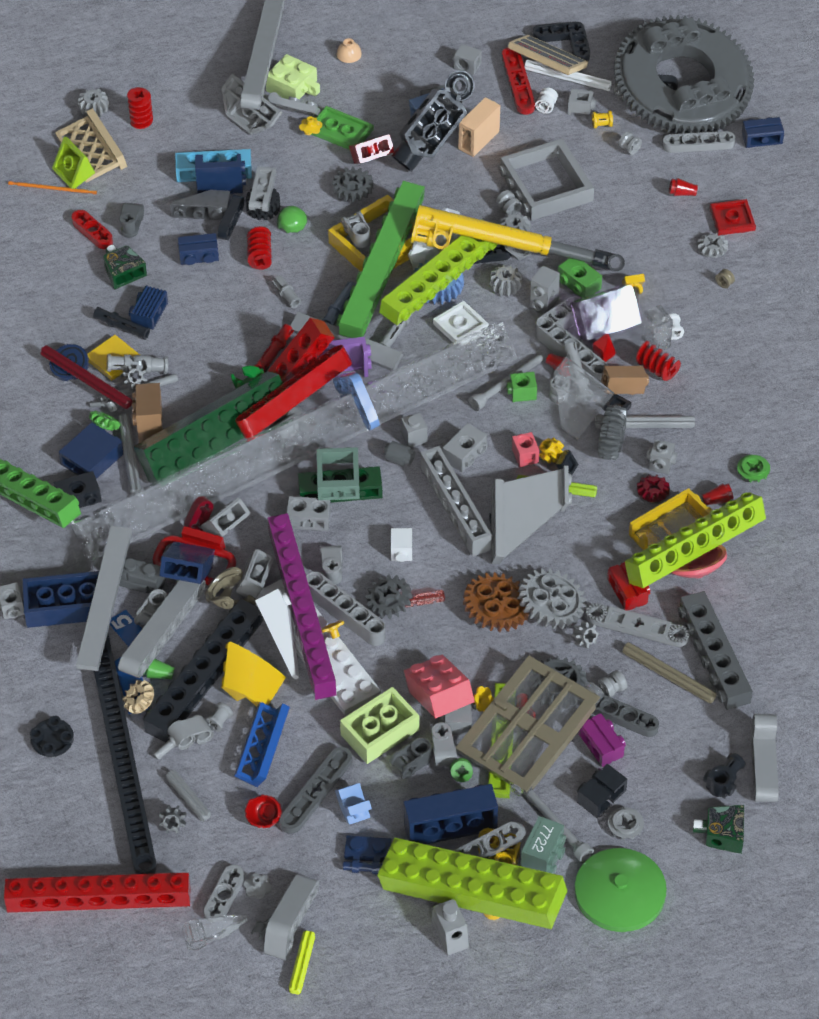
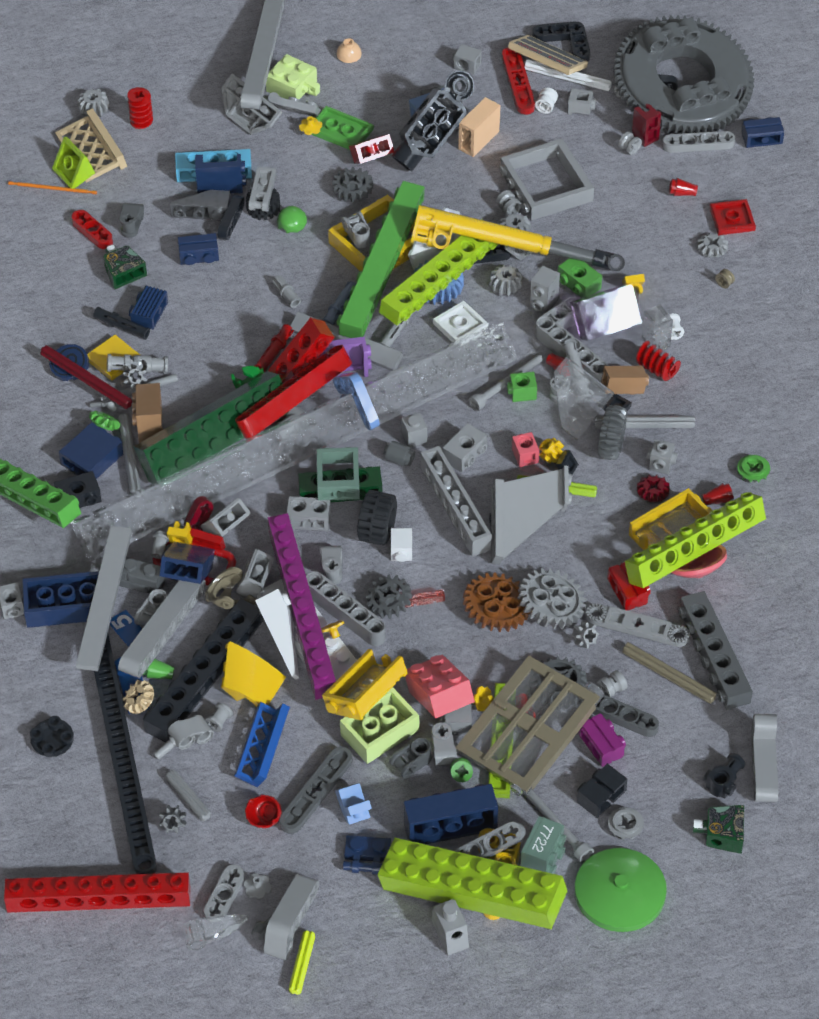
red piece [247,226,272,270] -> none
yellow bush [592,110,613,129] -> none
red slope [592,333,616,362] -> none
none -> light grey pin [151,531,169,559]
none -> yellow tile [167,521,192,545]
none -> yellow door [322,649,408,721]
none -> black tyre [357,490,397,546]
none -> dark red hinge [632,104,661,147]

